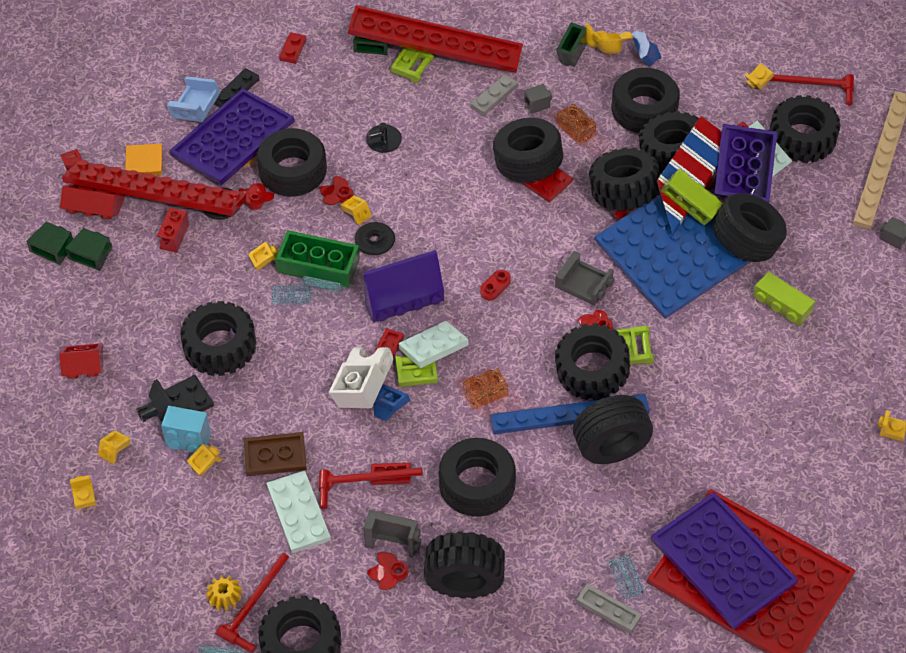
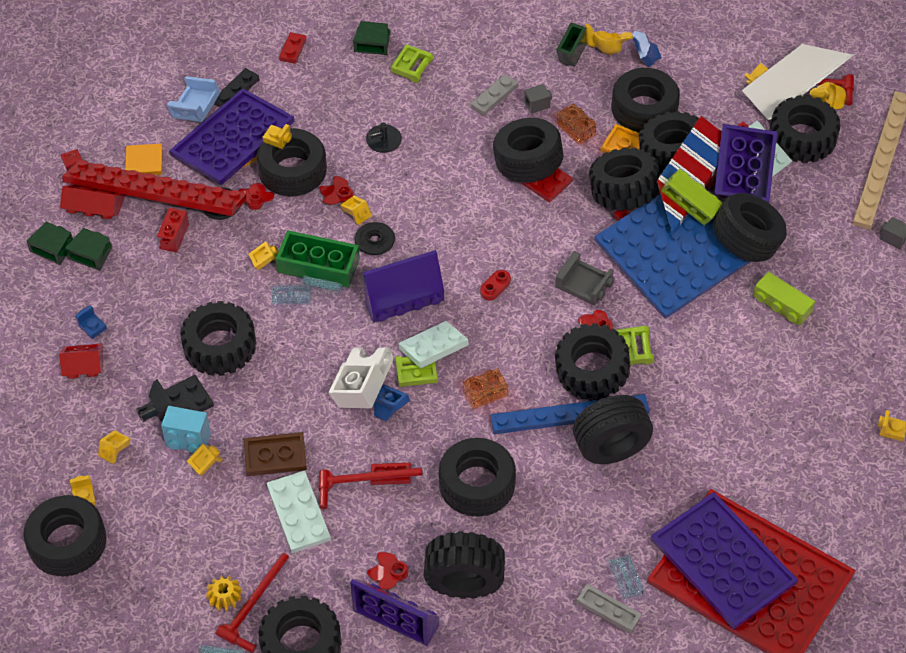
red plate [348,5,523,73] -> none
dark grey panel [364,510,421,558] -> none
red plate [373,328,404,359] -> none
none -> black tyre [23,495,107,577]
none -> blue bracket [75,305,107,339]
none -> yellow bracket [263,124,292,149]
none -> dark purple slope [350,579,439,646]
none -> light orange tile [600,124,640,153]
none -> white sticker [742,44,855,120]
none -> yellow hair [810,82,846,109]

